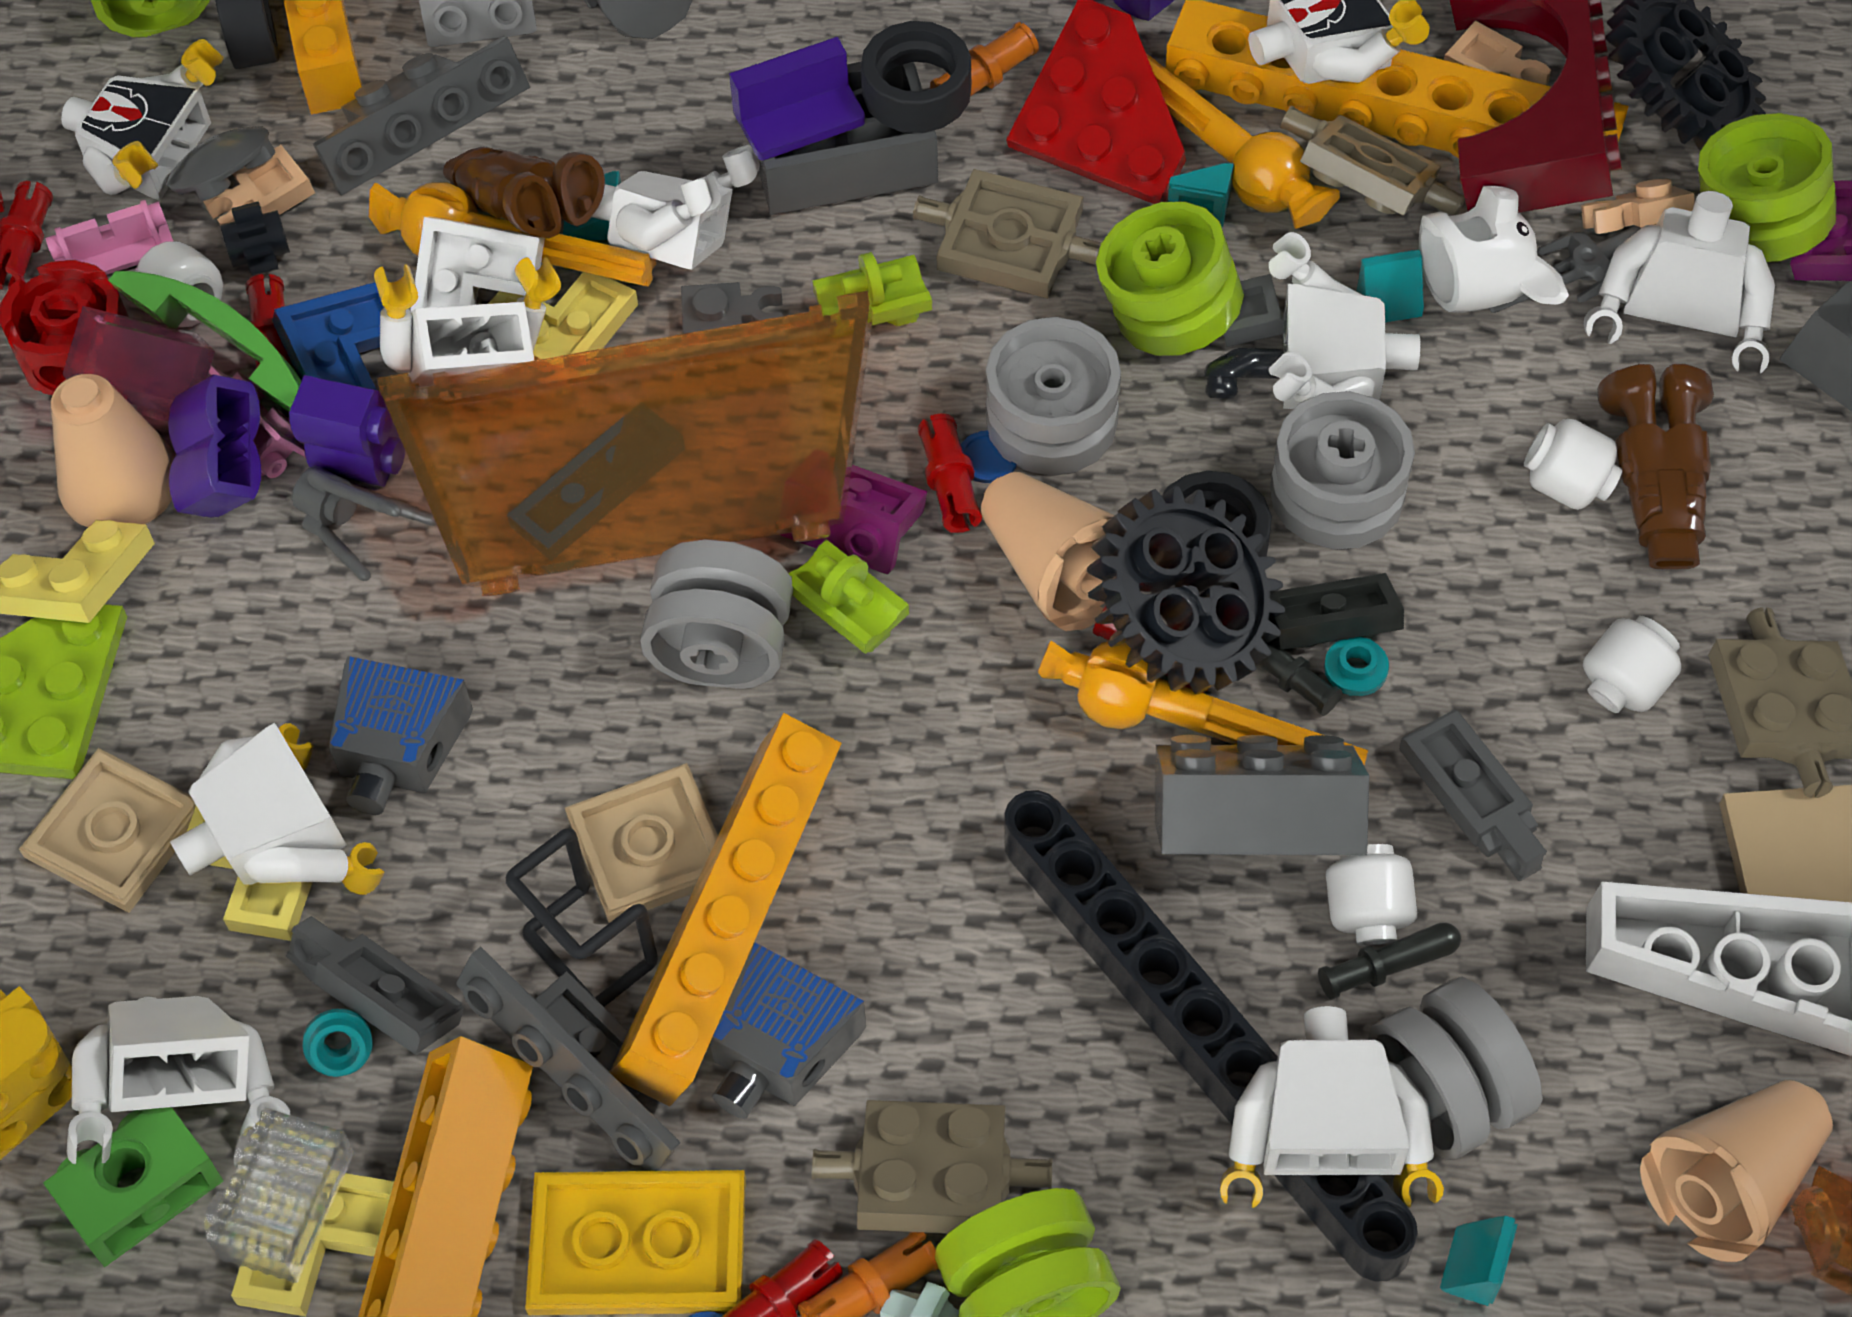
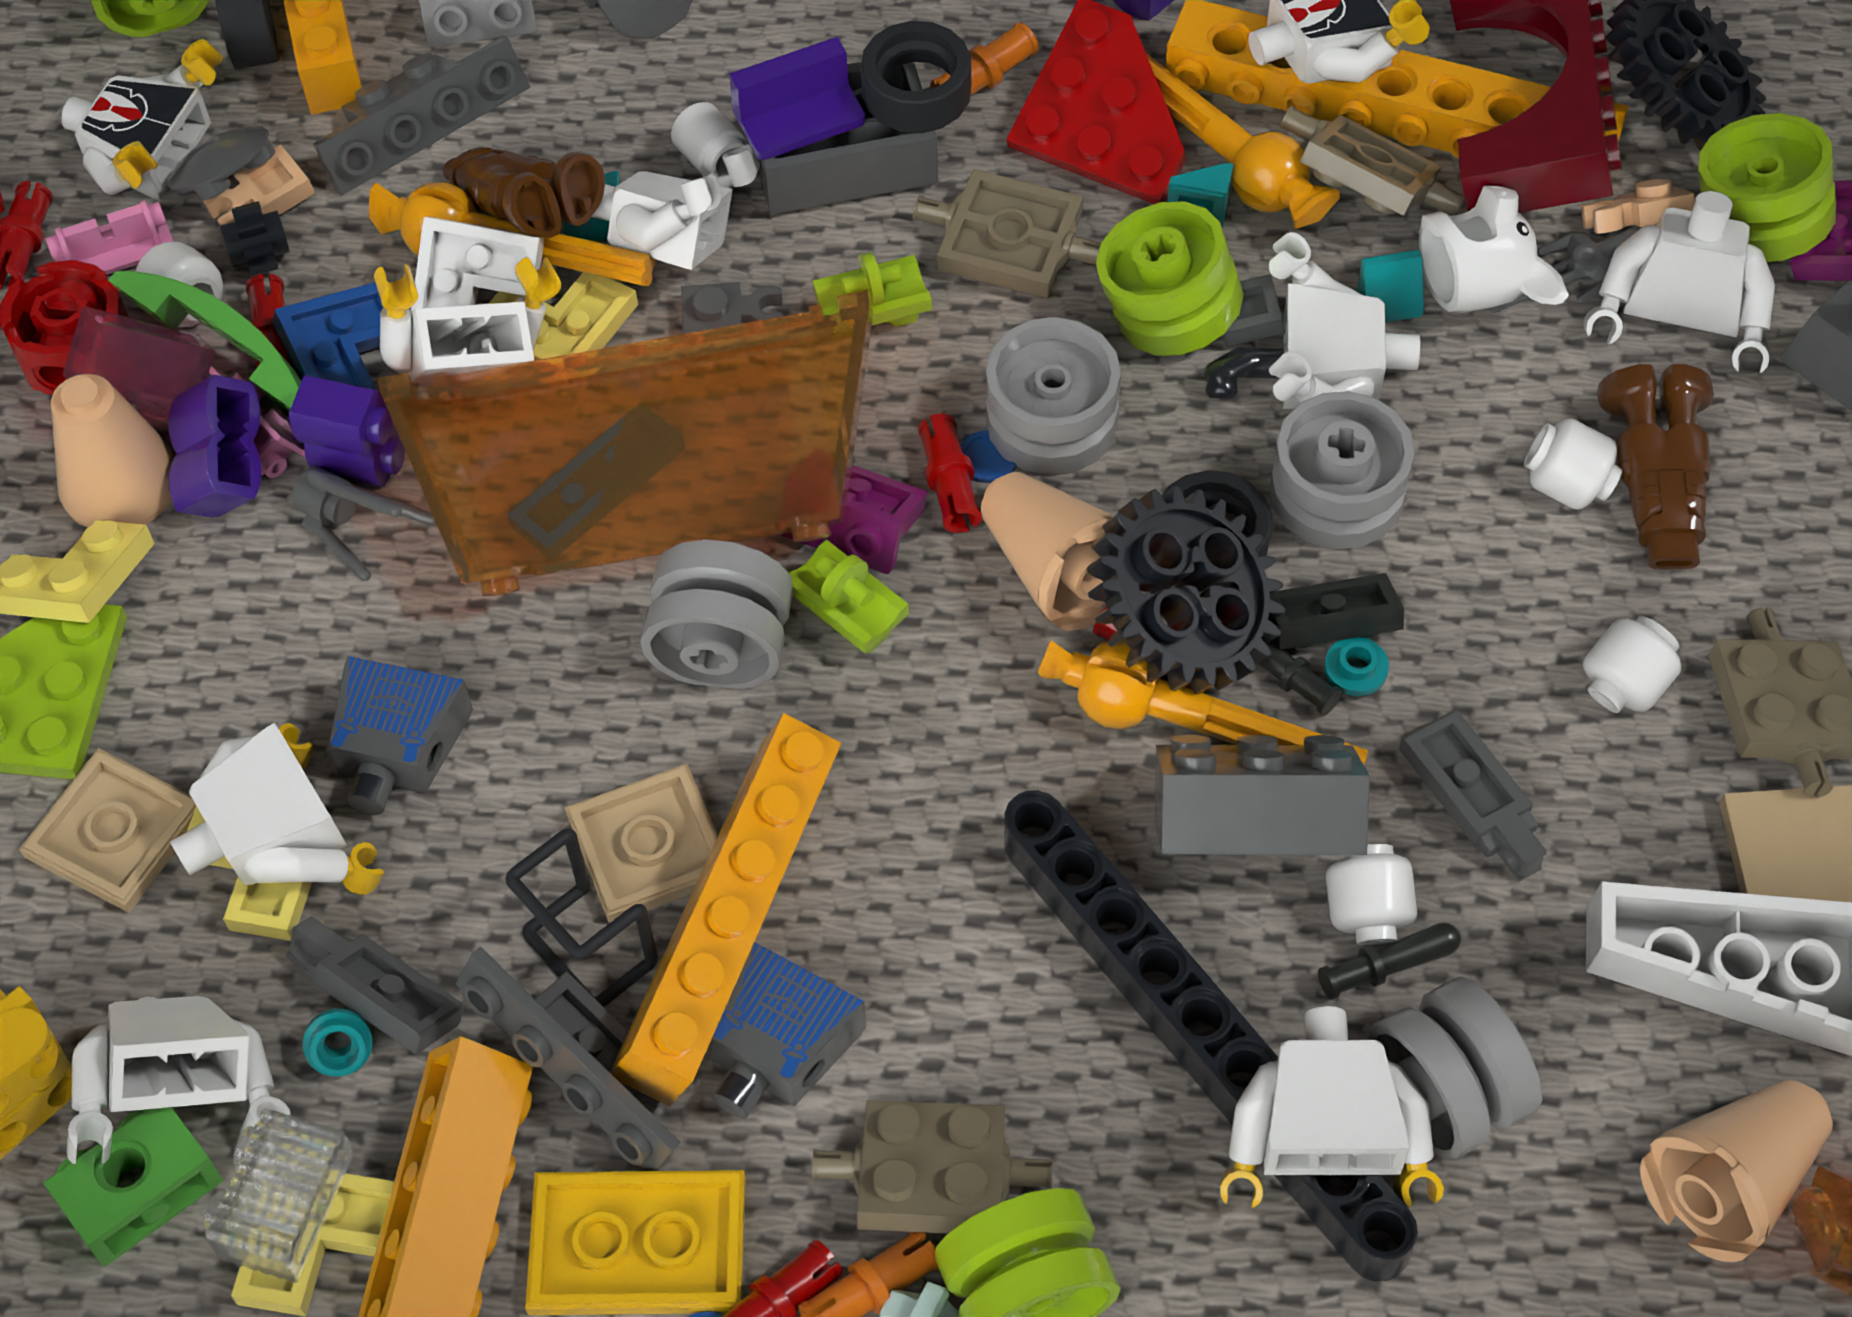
teal slope [1440,1215,1518,1306] -> none
light nougat plate [1444,21,1551,86] -> none
none -> white brick [671,102,748,177]

